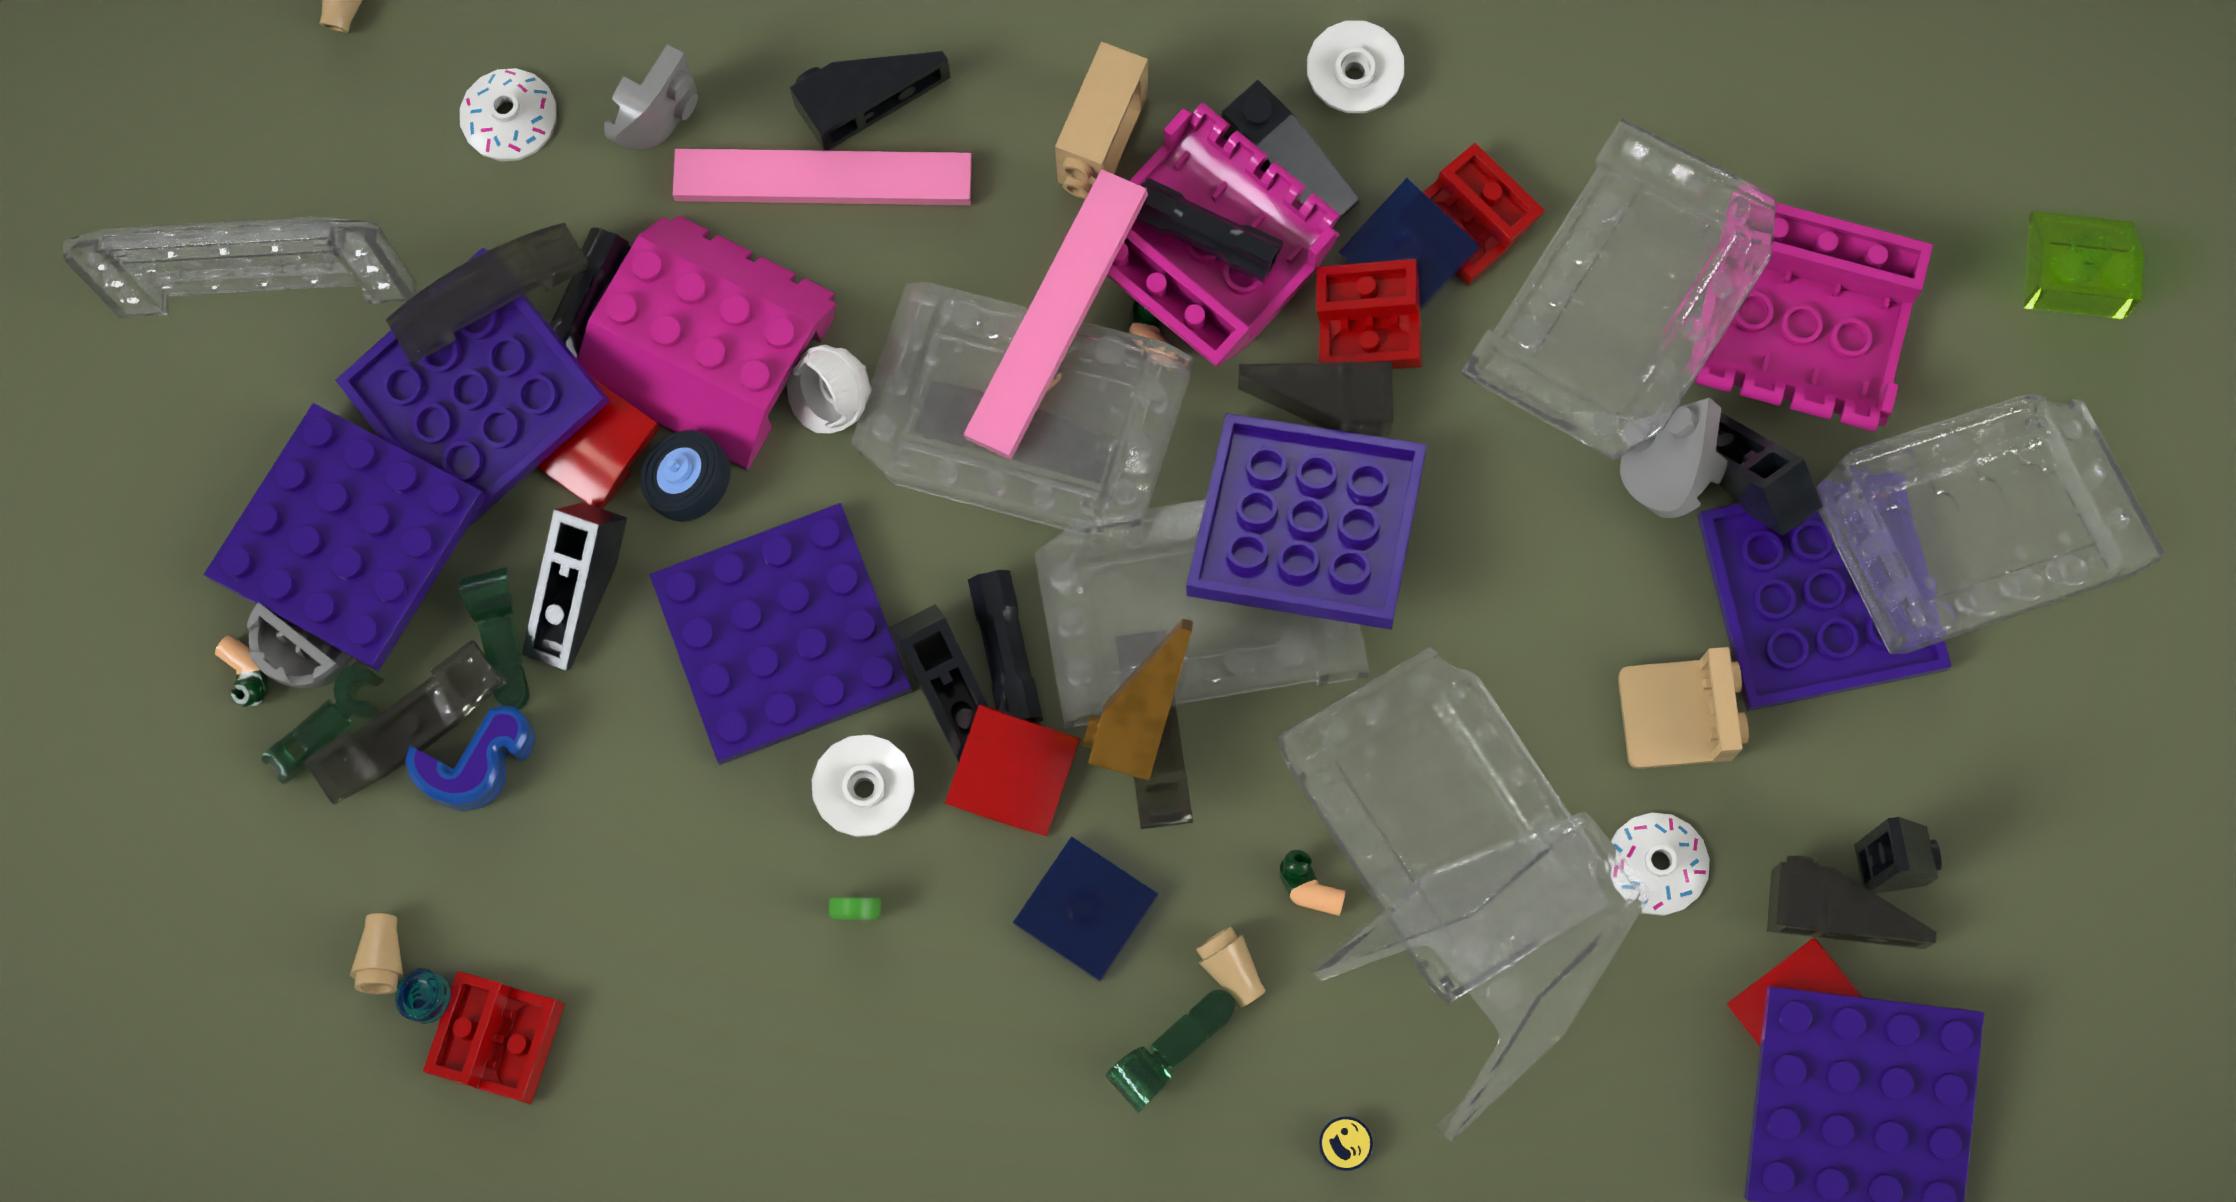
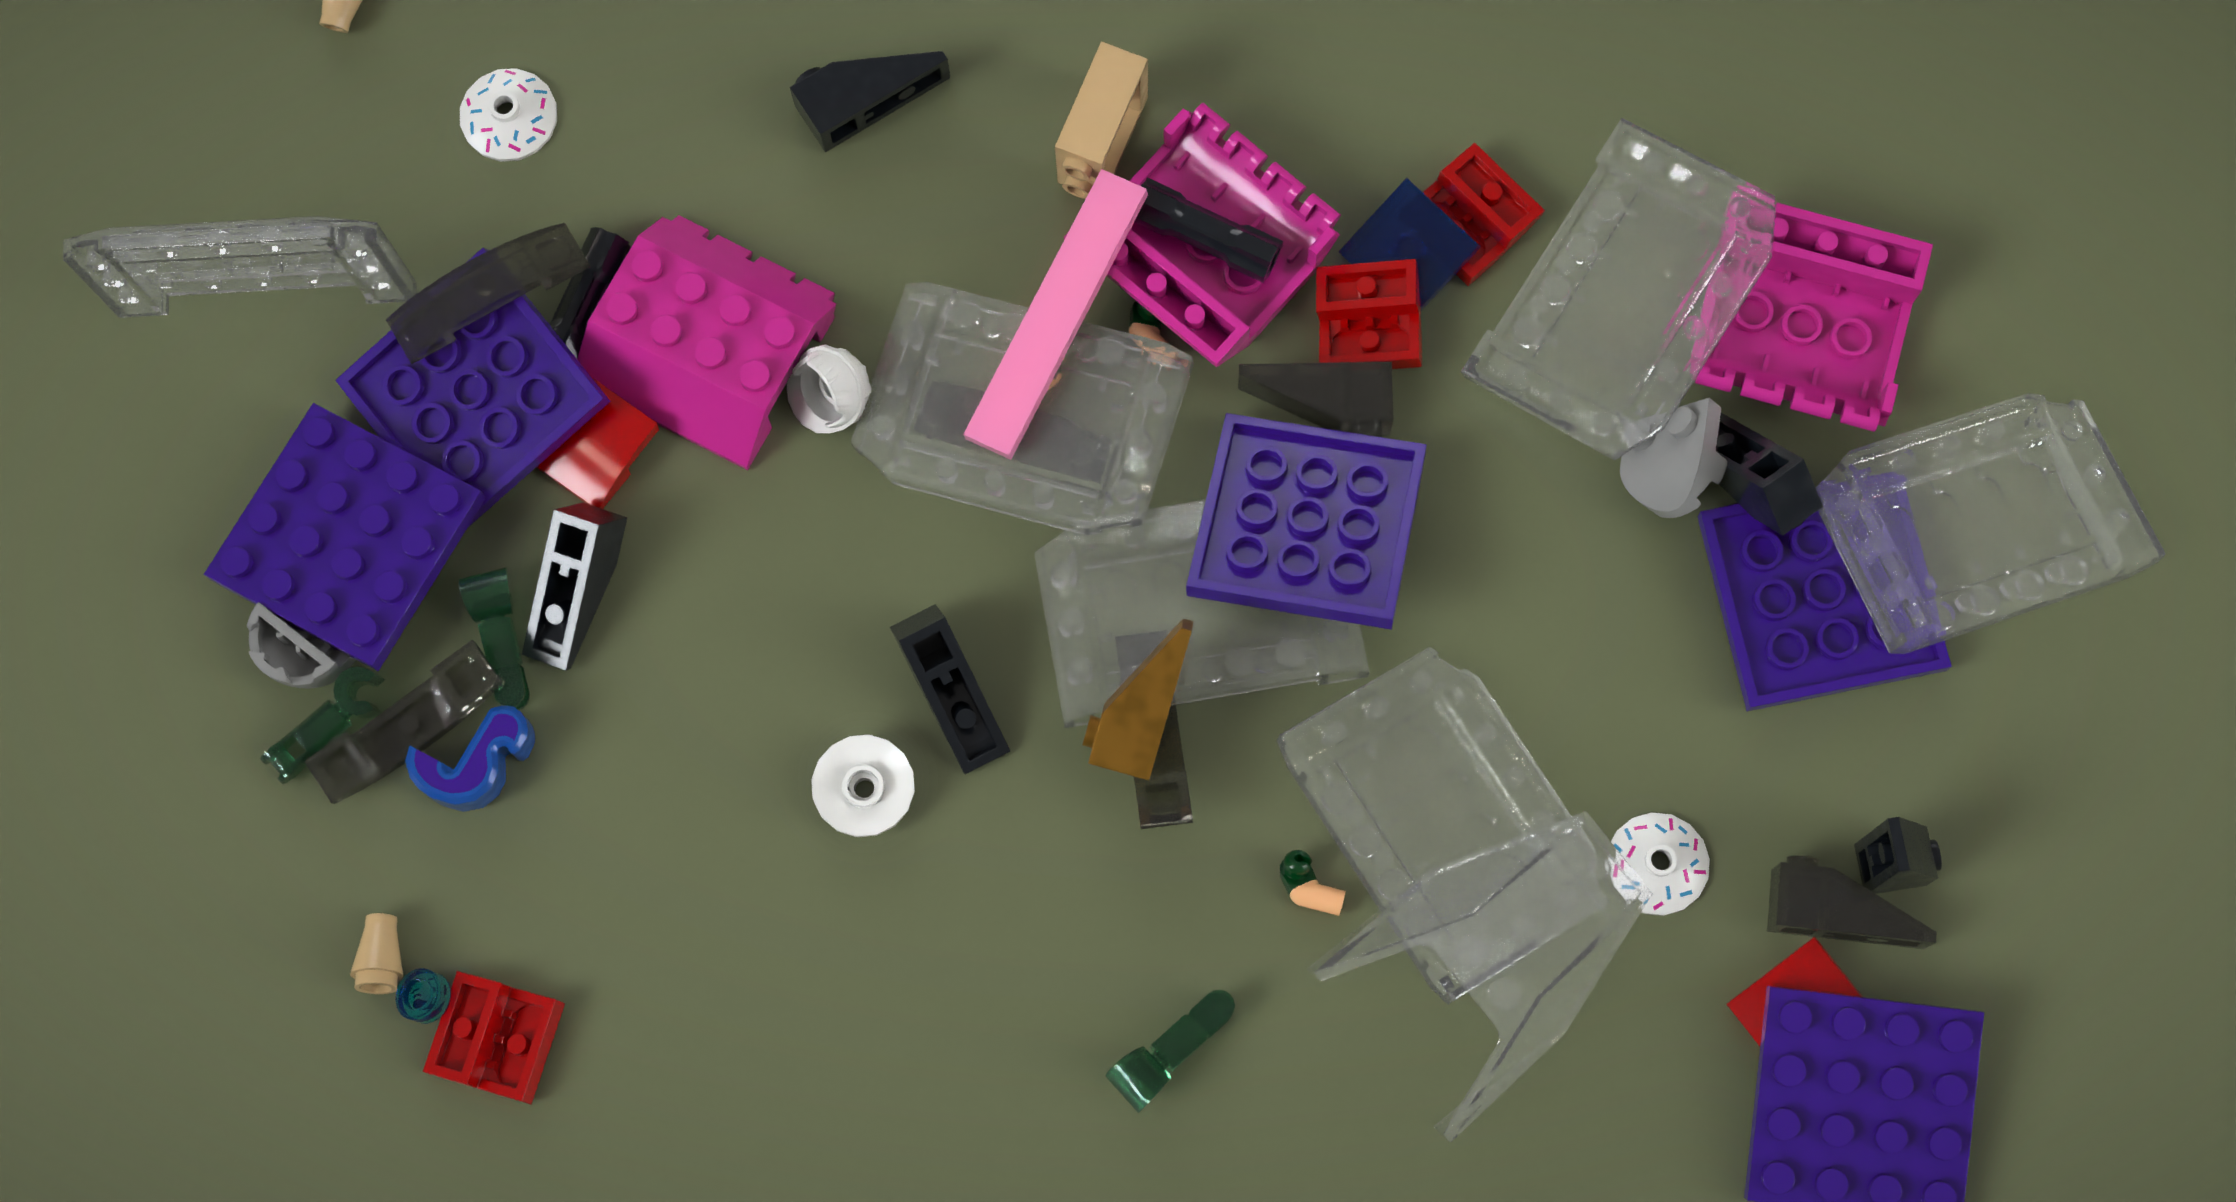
arm [215,635,268,707] -> none
light grey slope [604,44,698,150] -> none
black wheel [640,430,731,522] -> none
dark purple plate [649,503,912,765] -> none
bright pink tile [672,149,972,206] -> none
bright green tile [829,898,881,920] -> none
red slope [945,704,1081,836] -> none
black axle [968,570,1043,723] -> none
clear blue plate [1013,836,1158,982] -> none
tan cone [1196,926,1266,1008] -> none
black slope [1222,79,1359,222] -> none
white dish [1307,21,1404,113] -> none
light yellow tile [1319,1117,1373,1172] -> none
tan bracket [1618,647,1749,769] -> none
clear neon green slope [2024,211,2144,319] -> none

